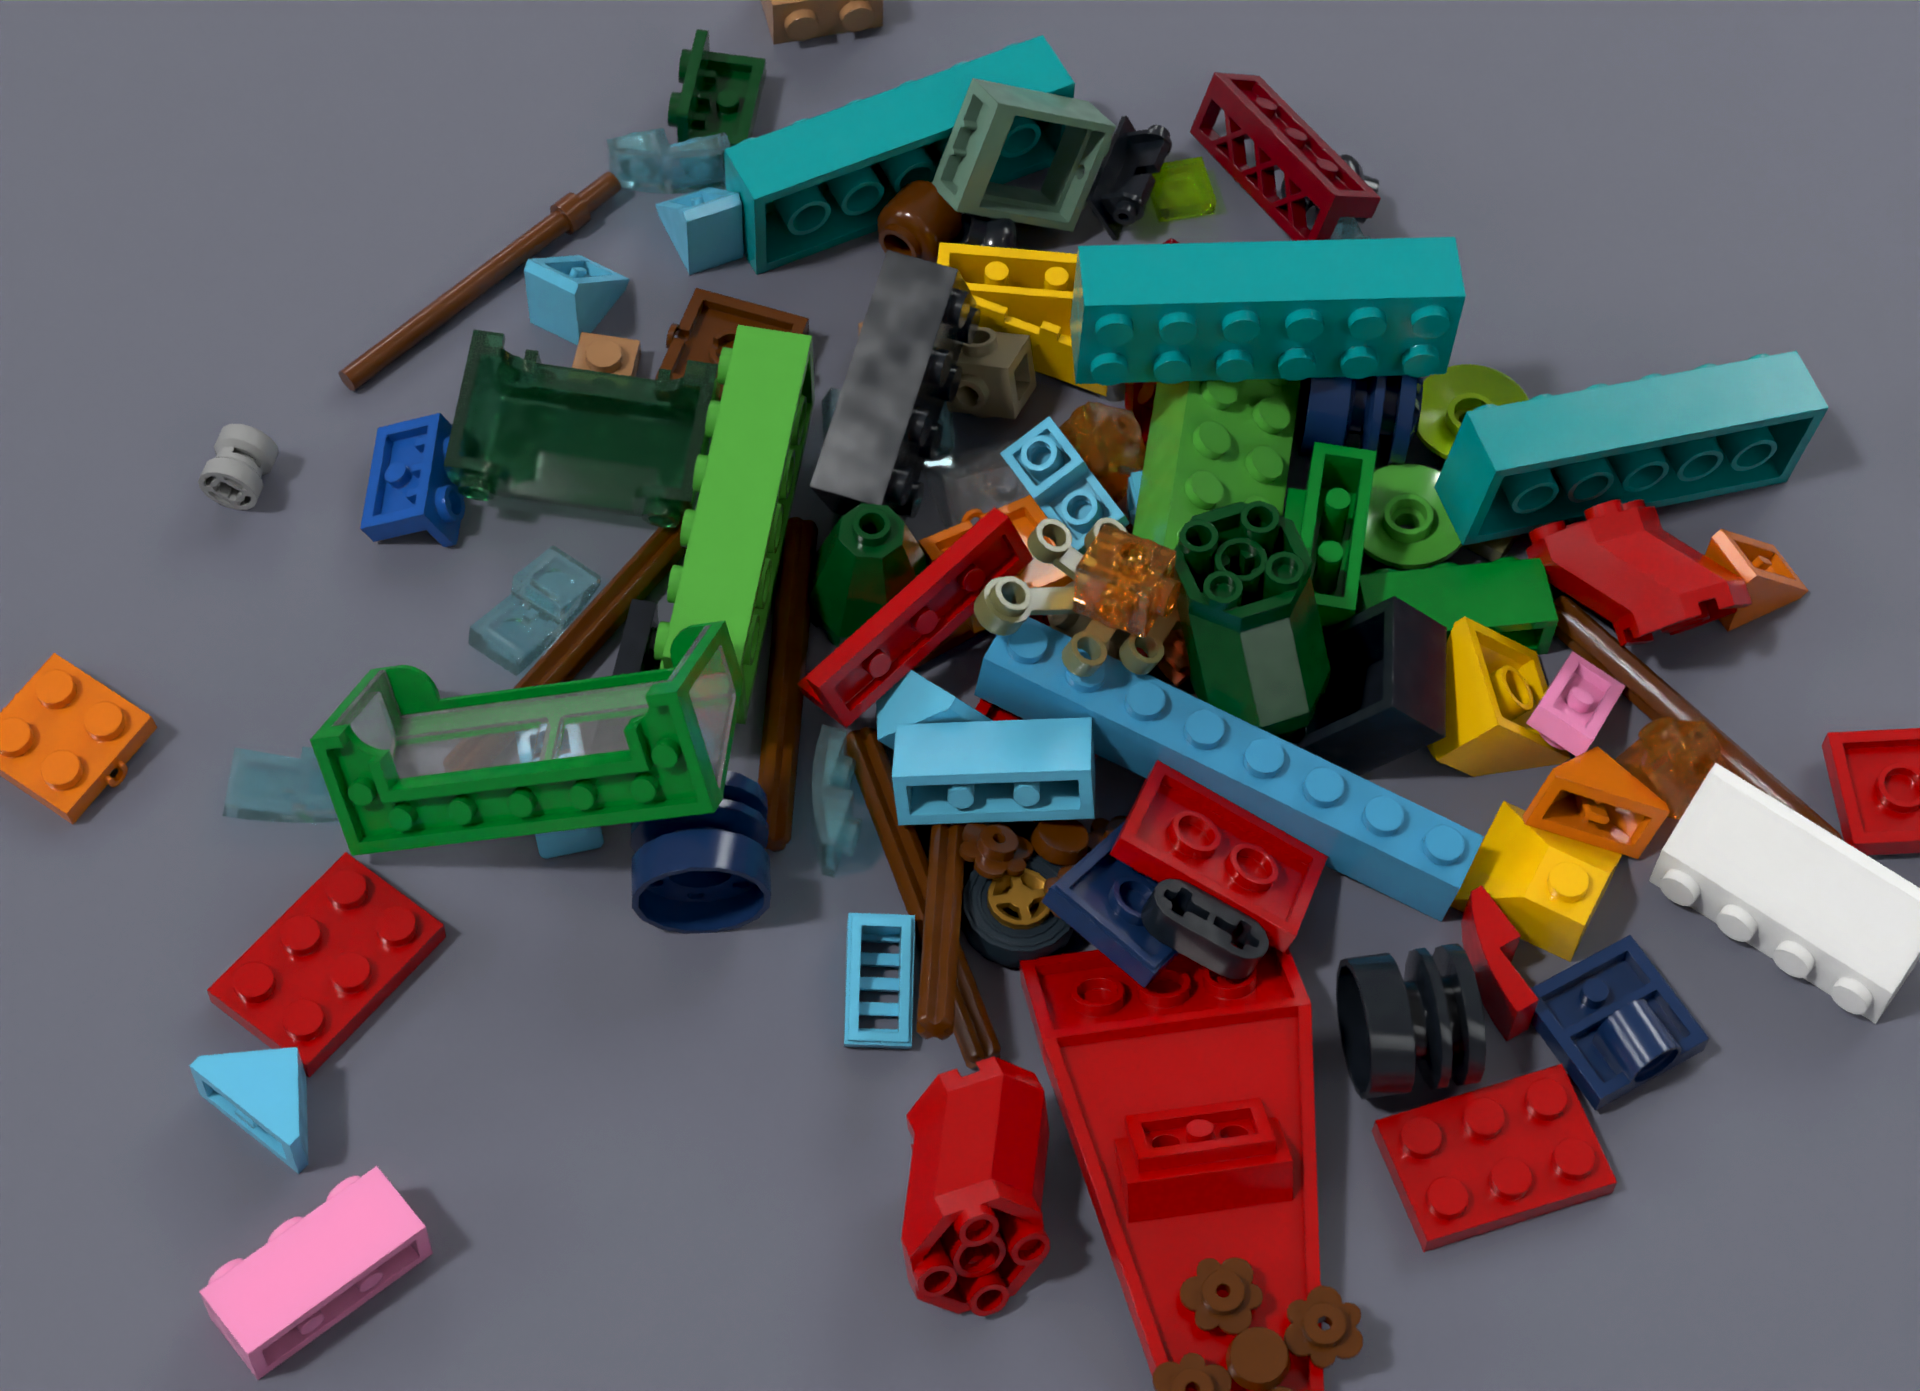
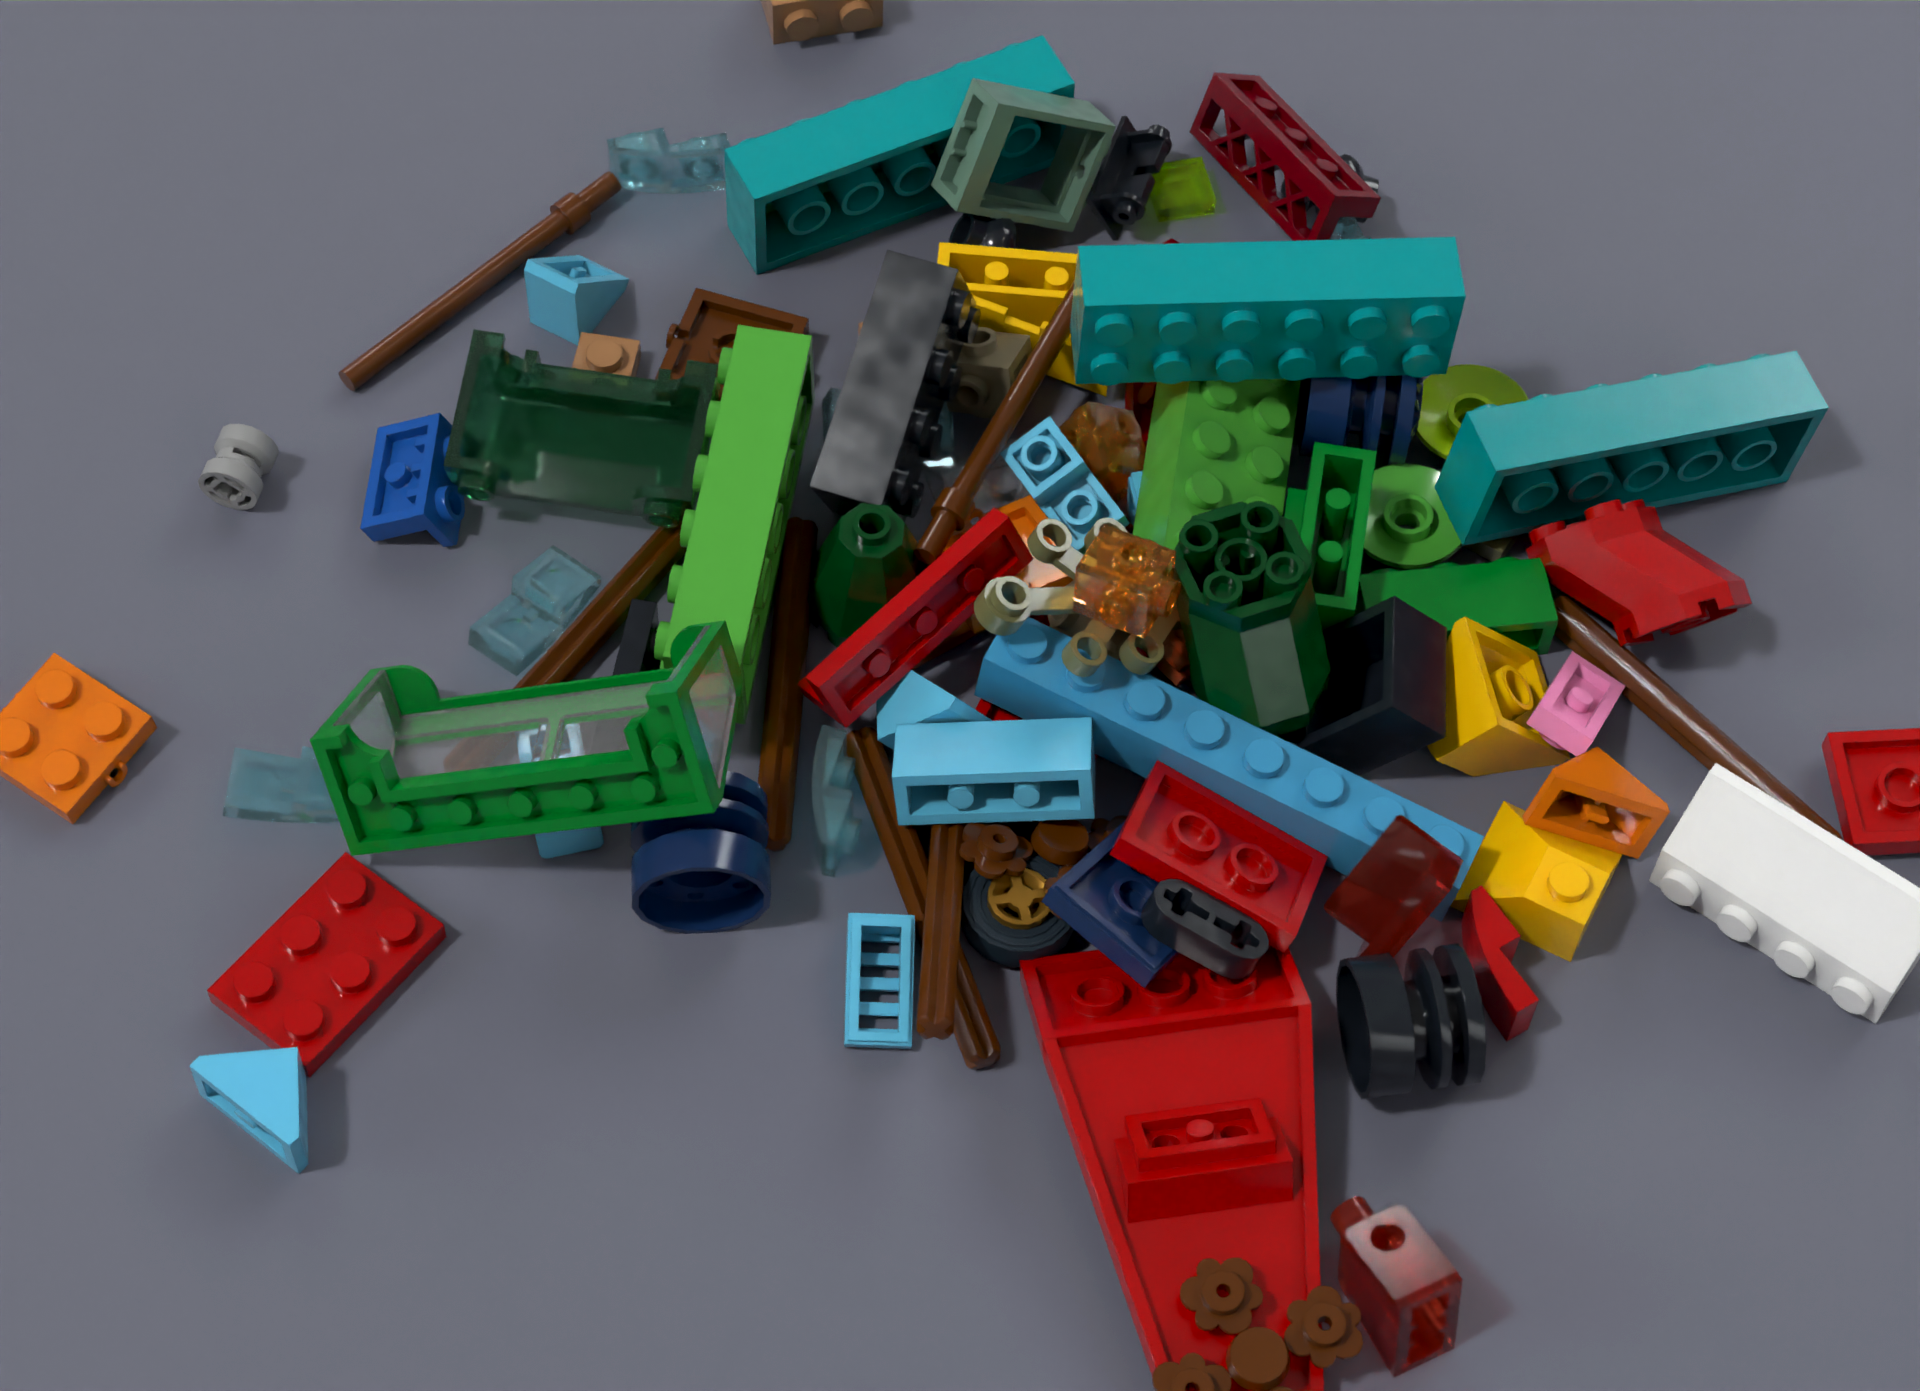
bright pink brick [199,1166,433,1380] -> none
medium azure slope [655,187,744,275] -> none
dark green bracket [668,29,766,158] -> none
reddish brown head [877,180,963,263] -> none
red brick [901,1056,1050,1316] -> none
red plate [1372,1064,1617,1252] -> none
dark blue plate [1531,935,1709,1111] -> none
clear orange brick [1614,717,1729,819] -> none
orange slope [1705,529,1809,632] -> none
none -> reddish brown bar [913,279,1075,565]
none -> clear red panel [1324,815,1463,957]
none -> clear red torso [1330,1196,1463,1377]

